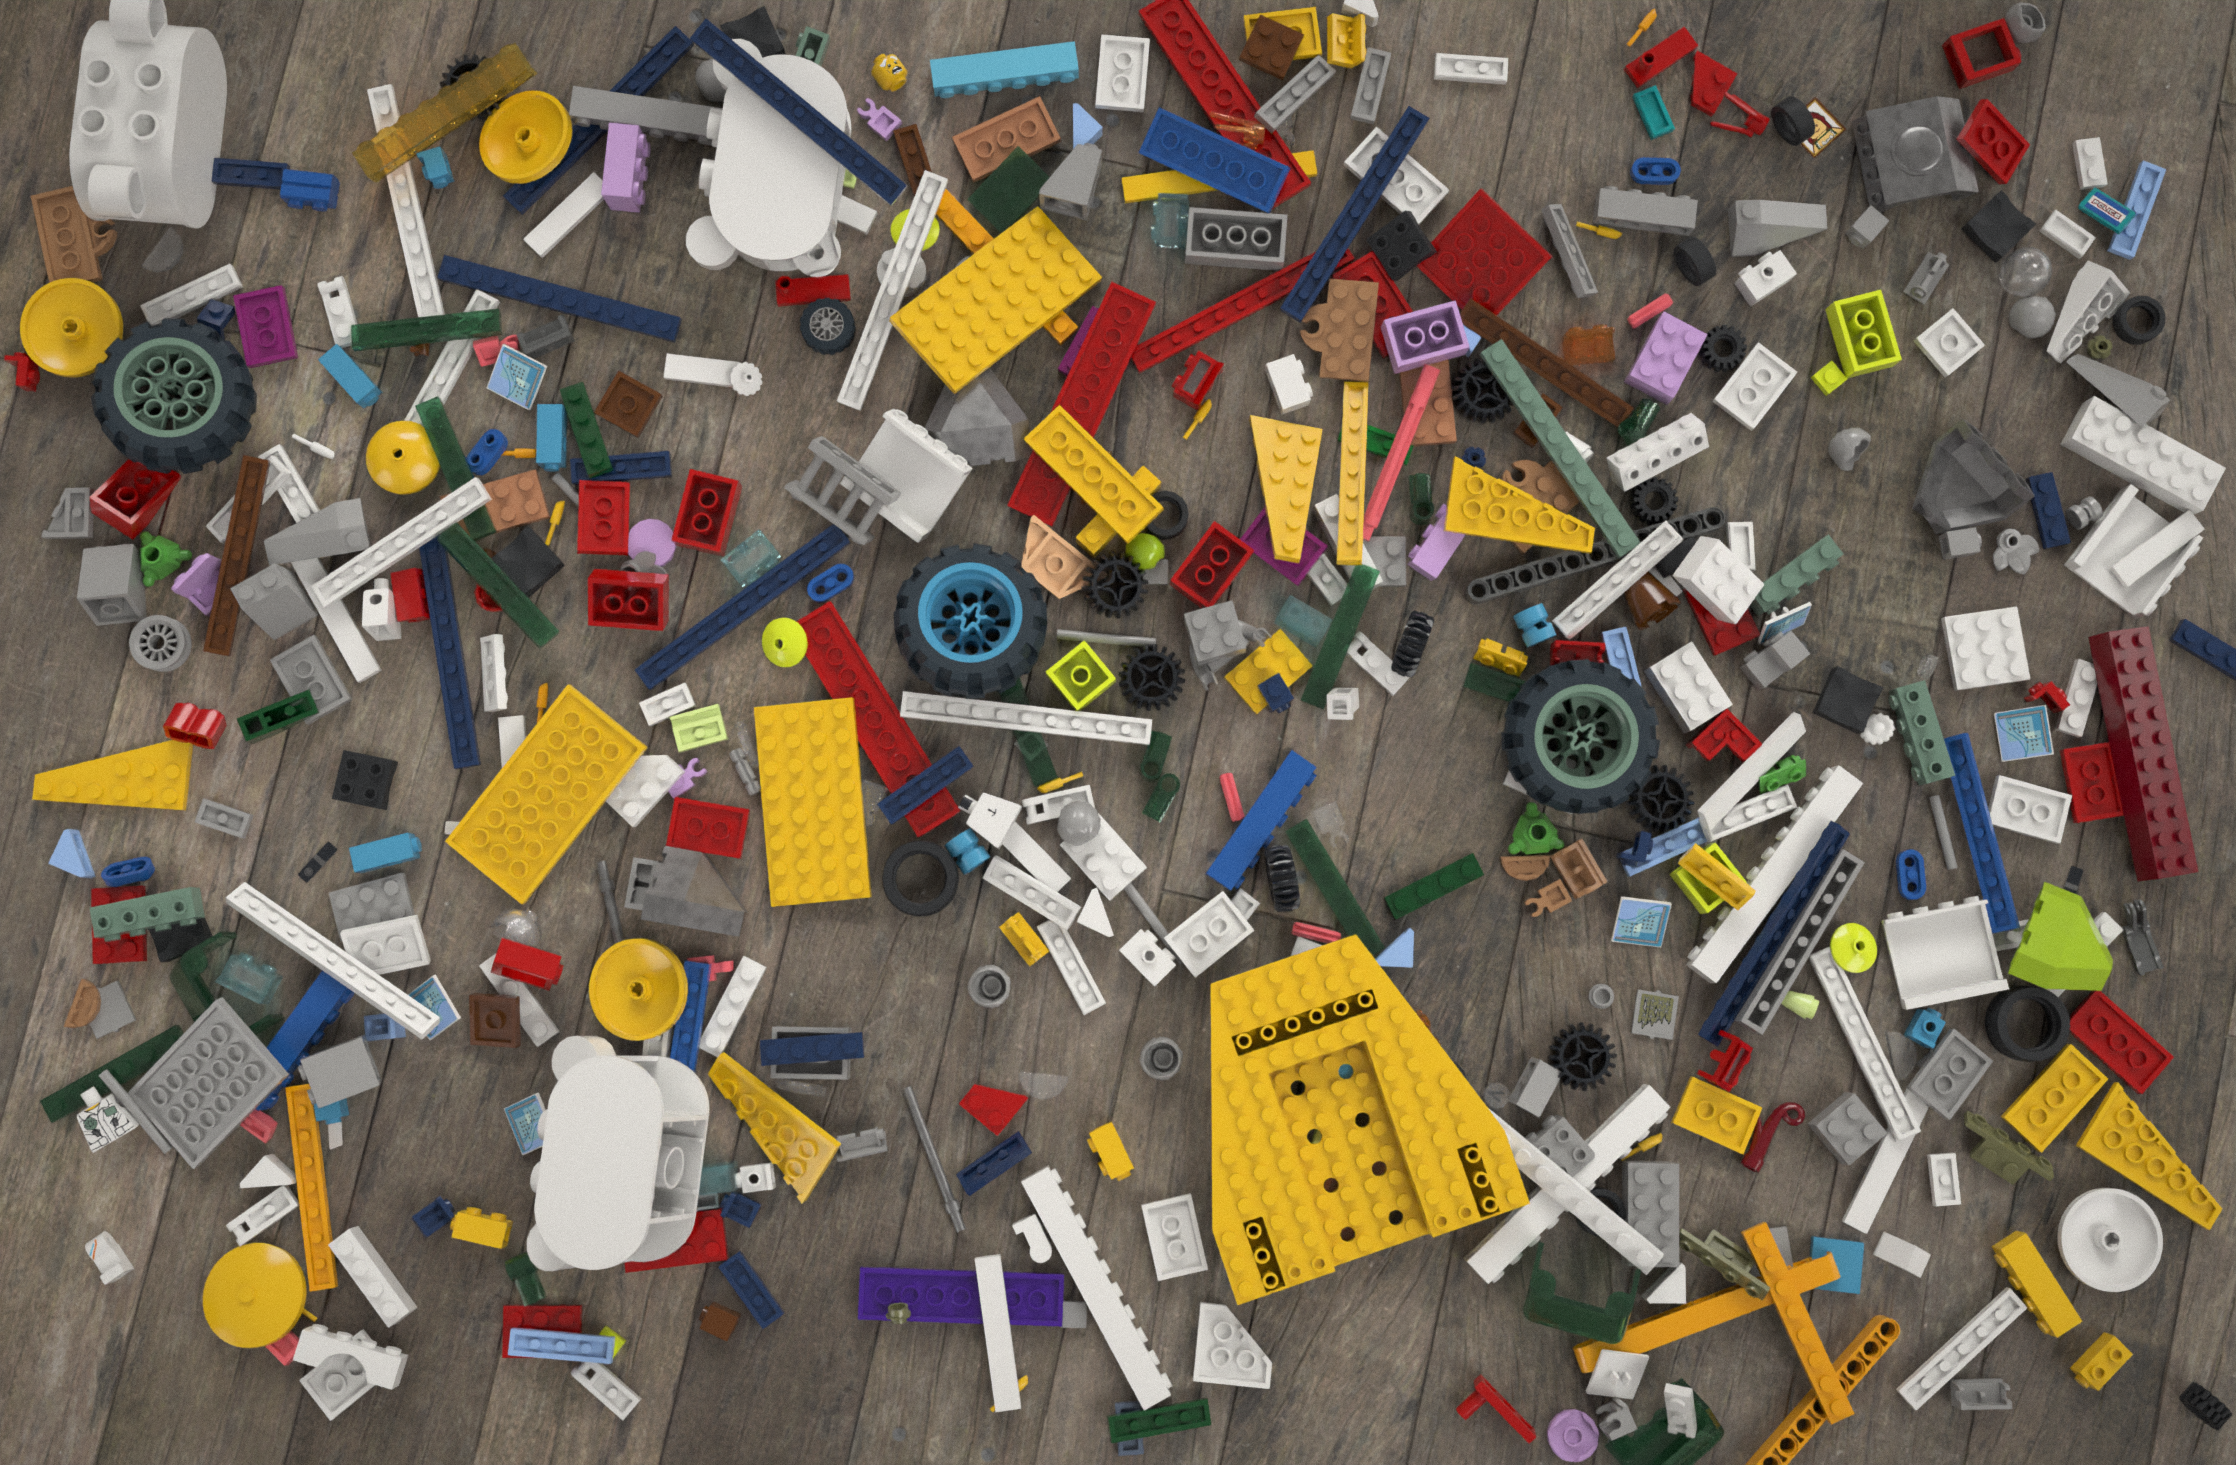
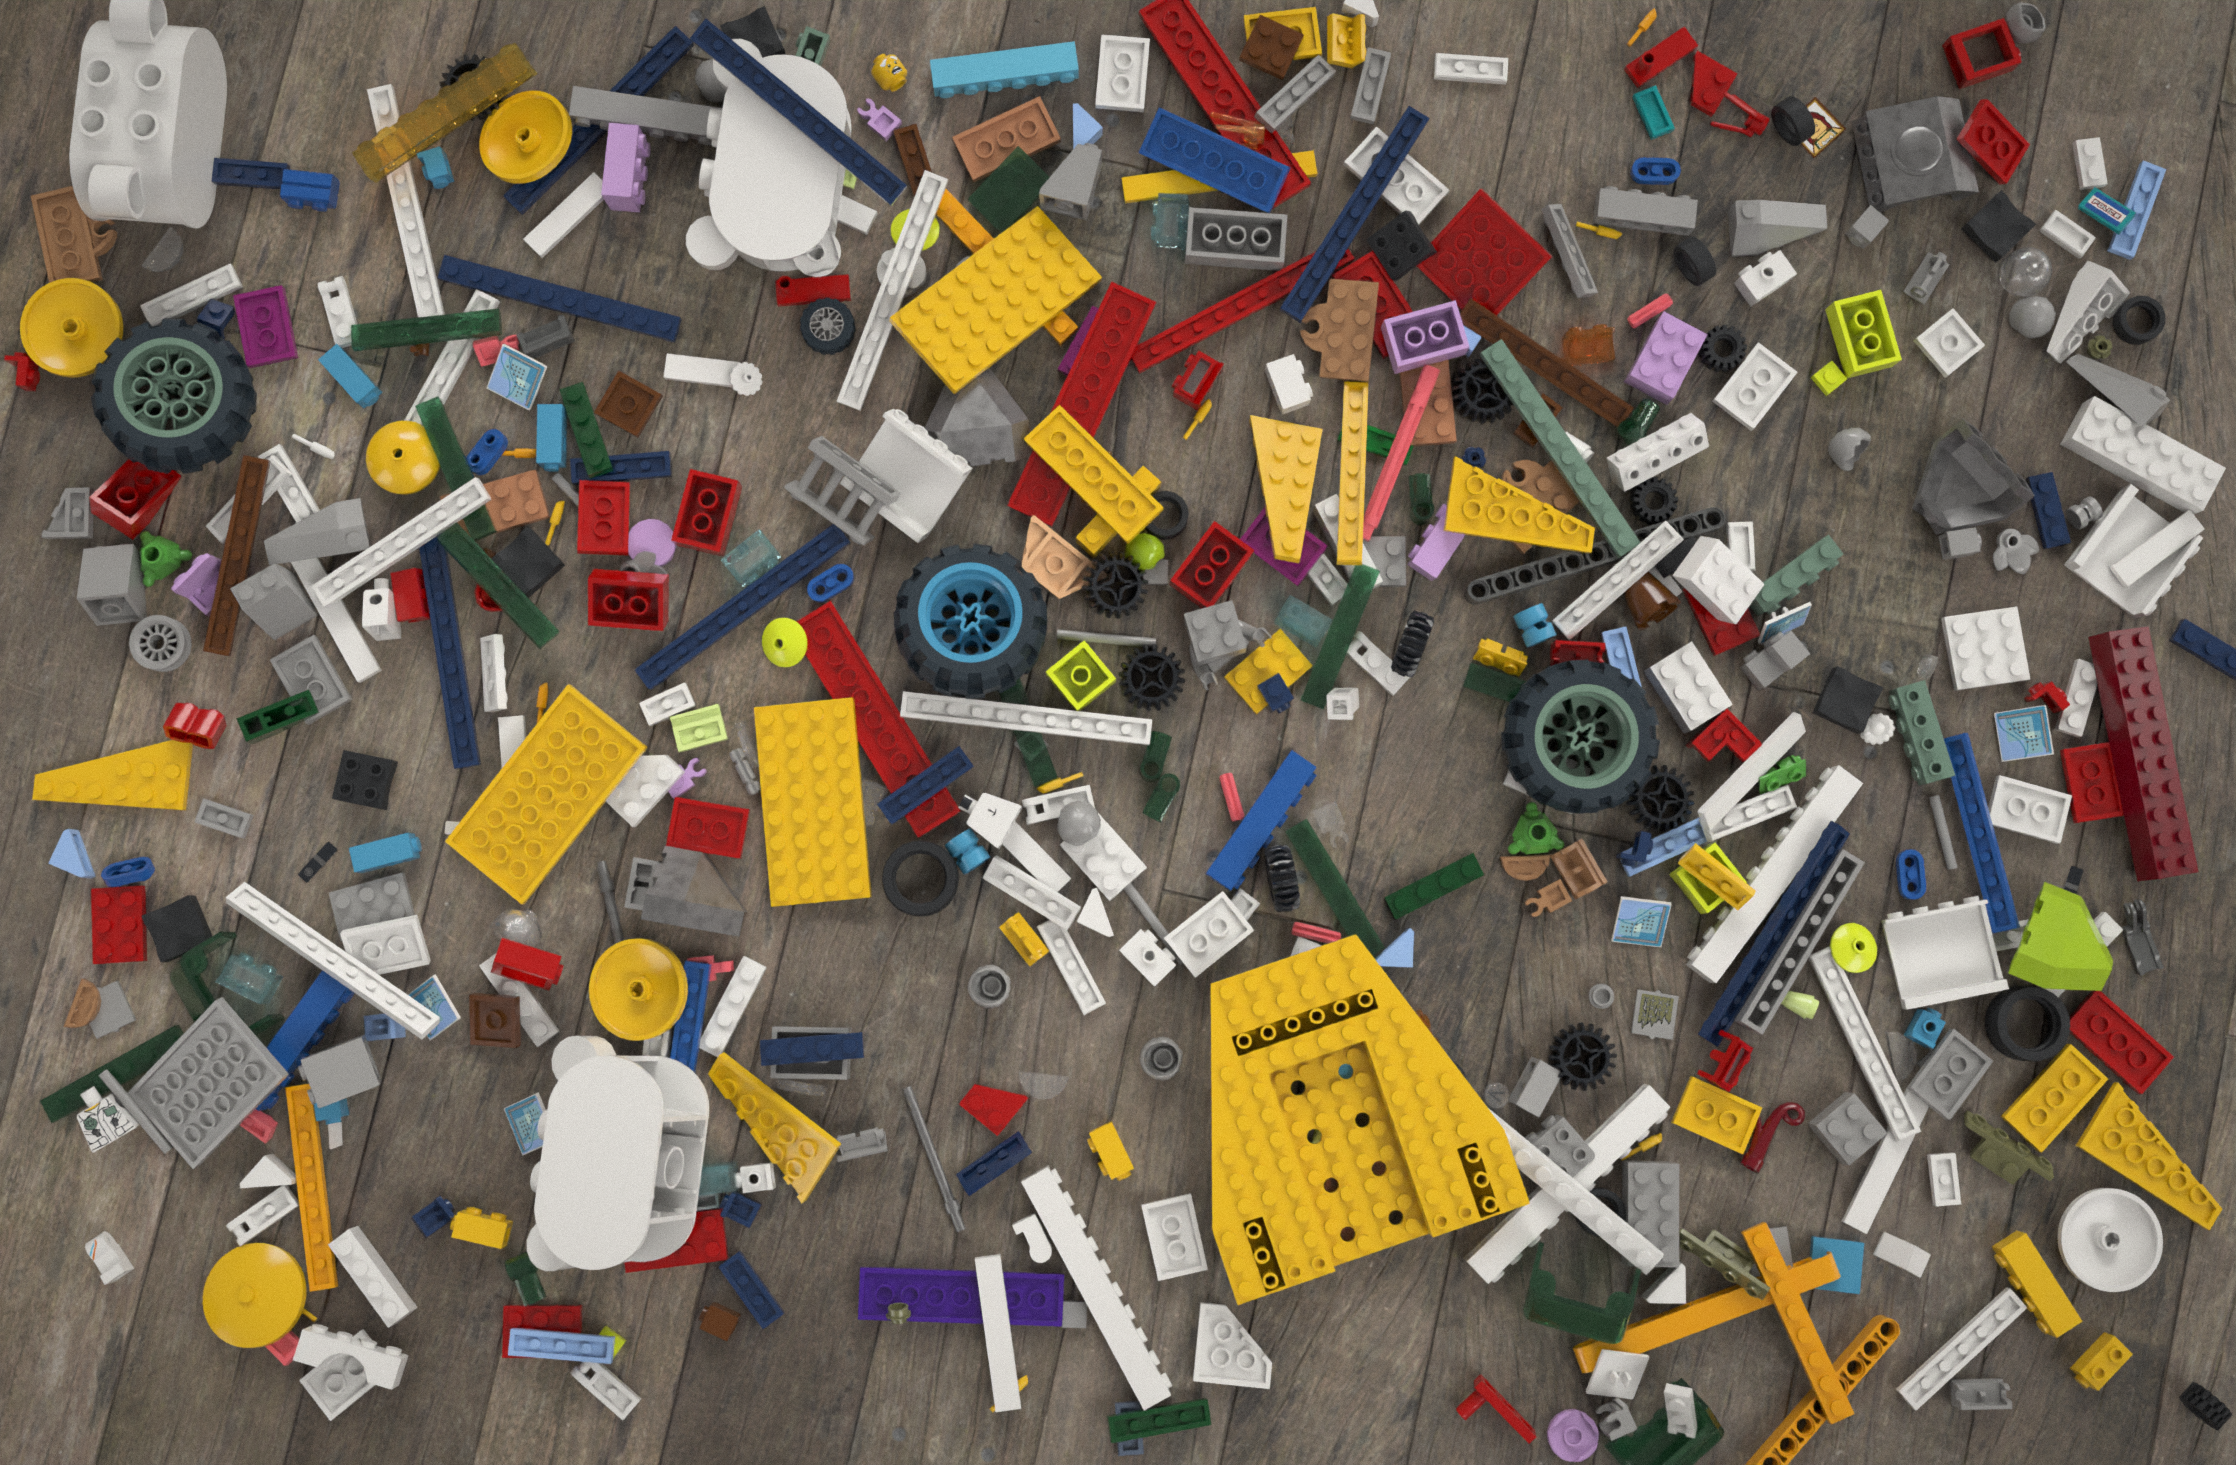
sand green brick [89,887,205,942] -> none

